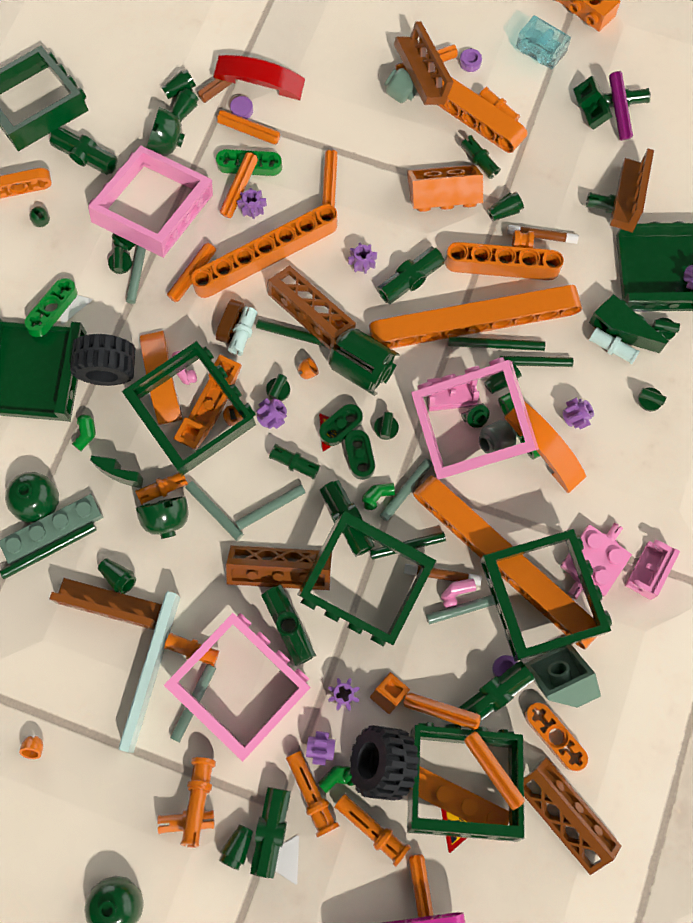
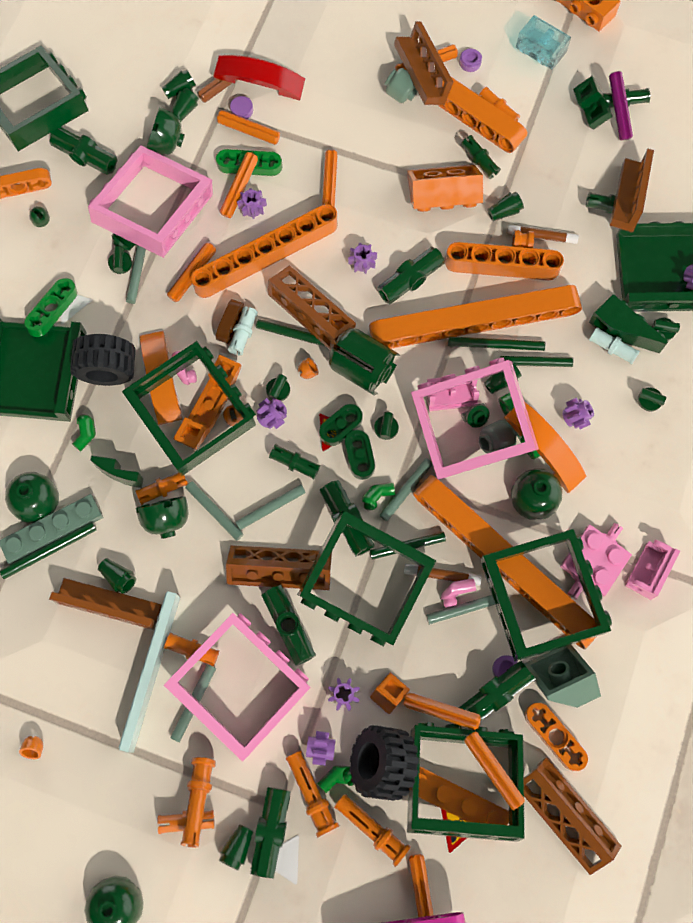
none -> dark green cylinder [511,469,562,520]

